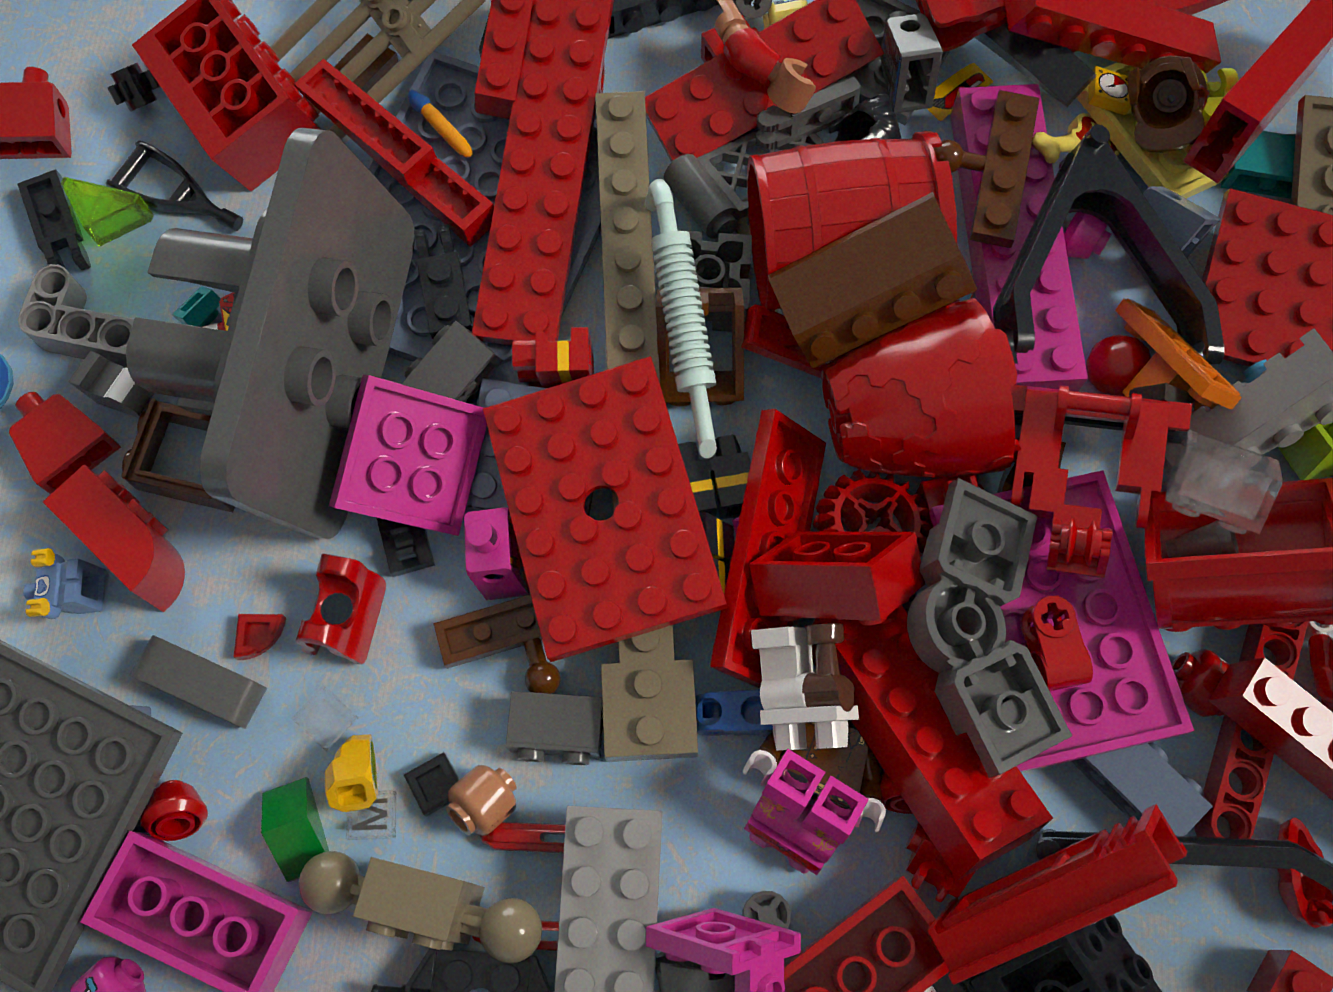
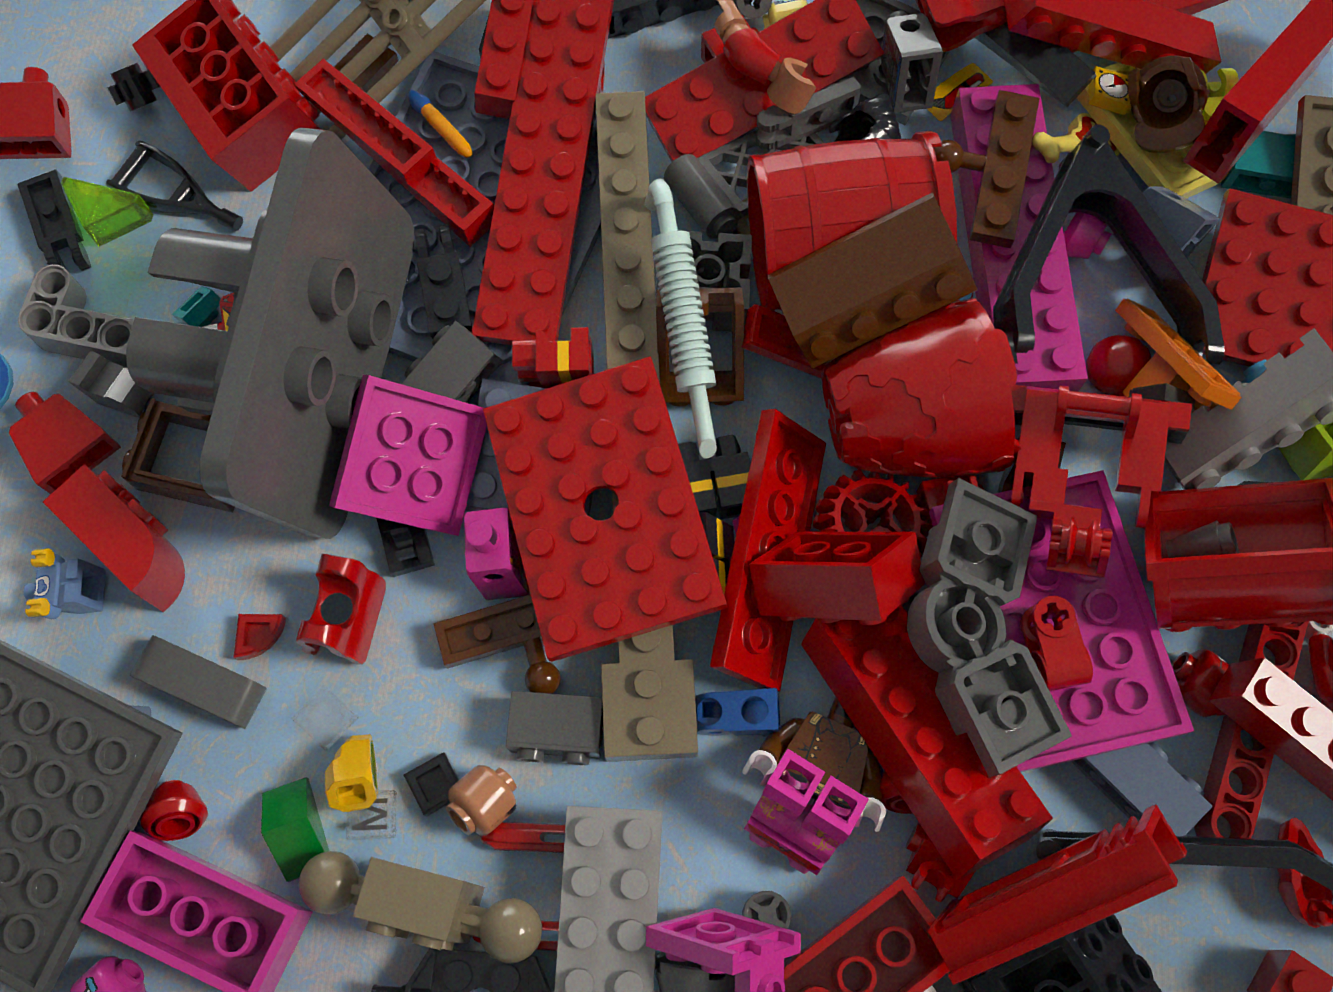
white hips [751,623,859,751] -> none
clear brick [1165,430,1283,534] -> none

